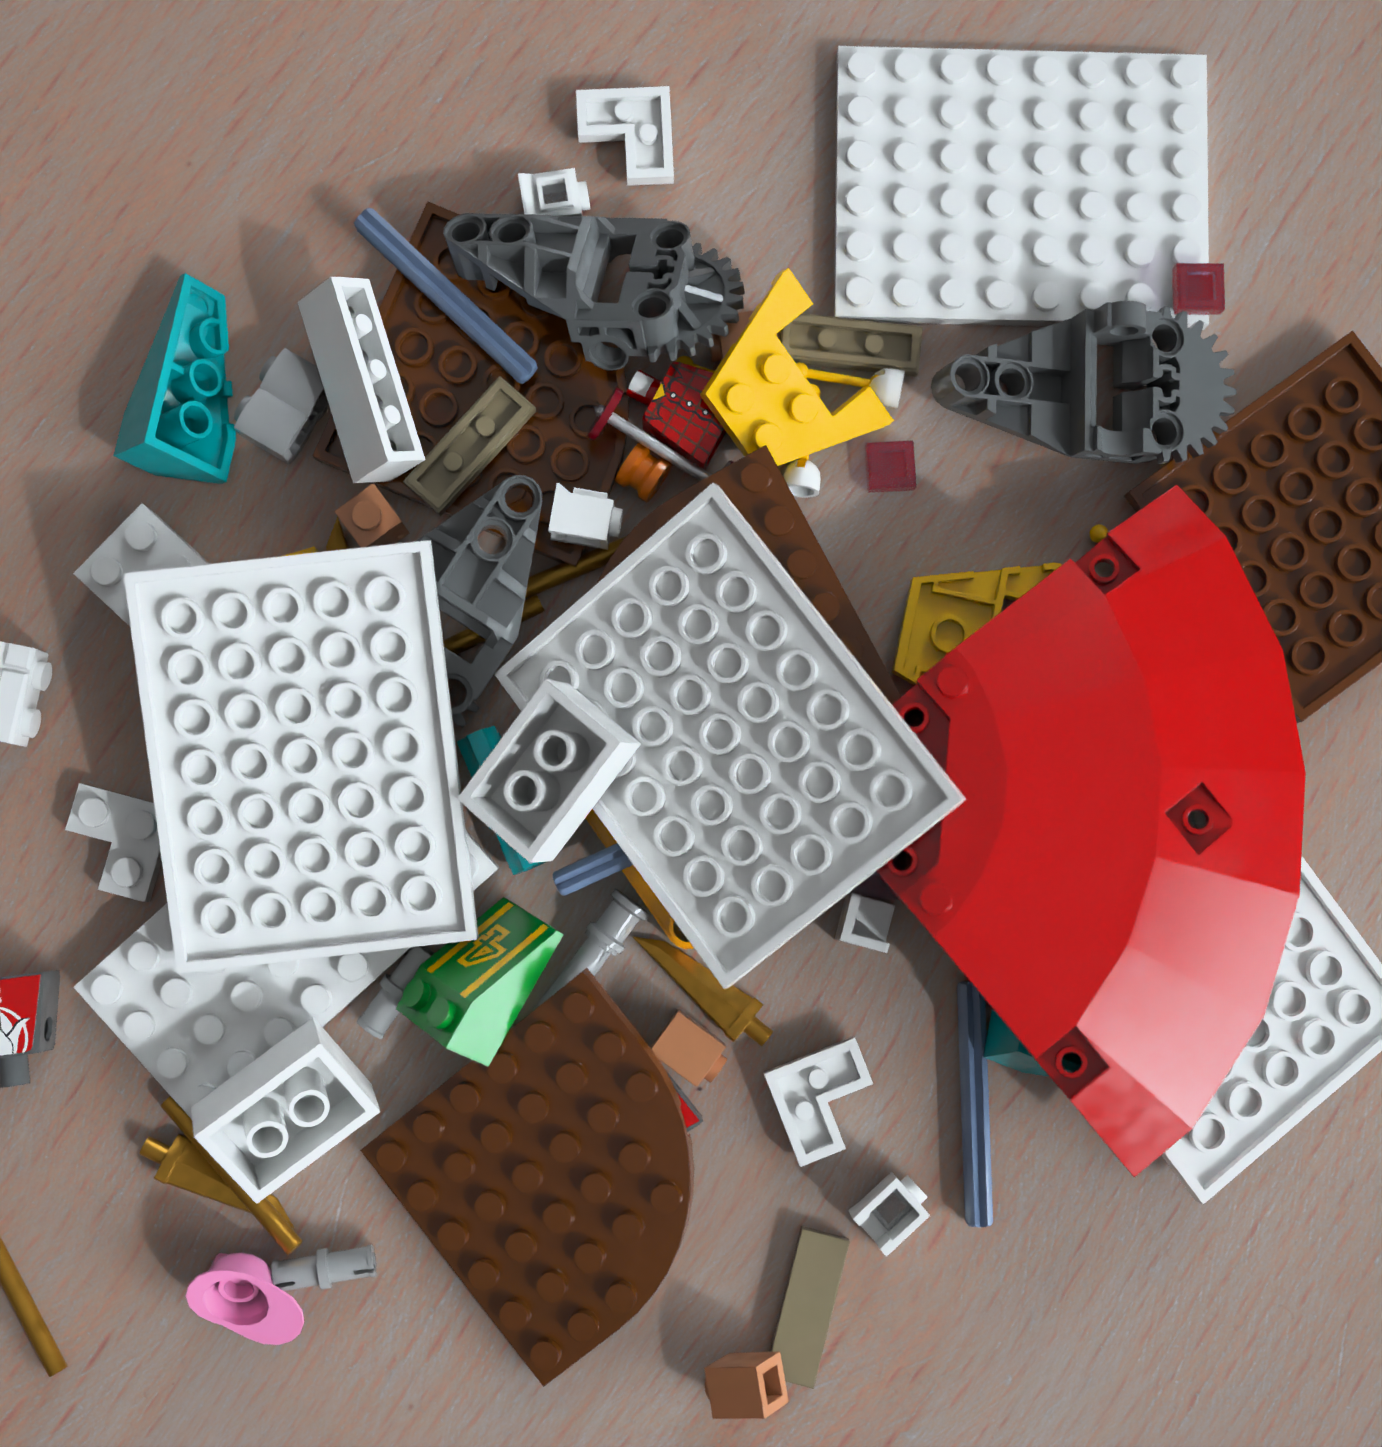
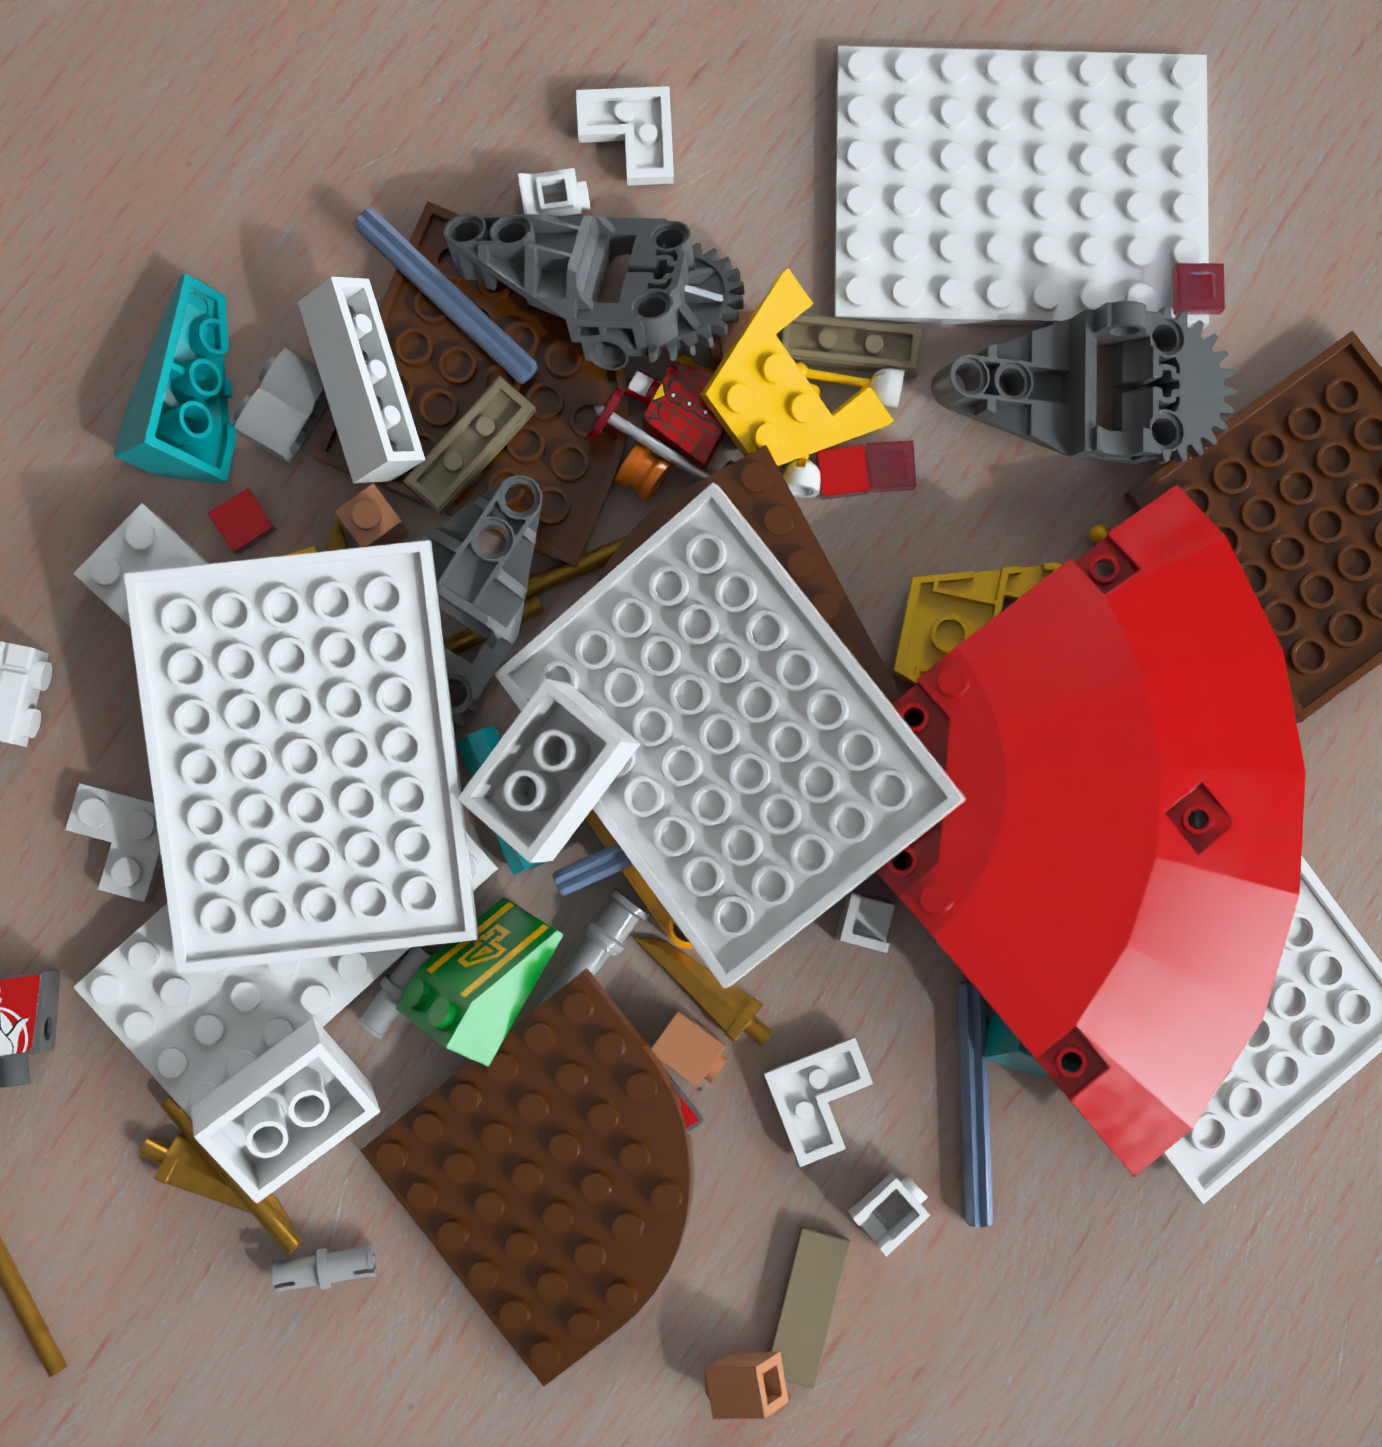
bright pink piece [186,1253,304,1345] -> none
white window [548,483,623,550] -> none
none -> red tile [208,488,277,555]
none -> red tile [815,445,870,500]

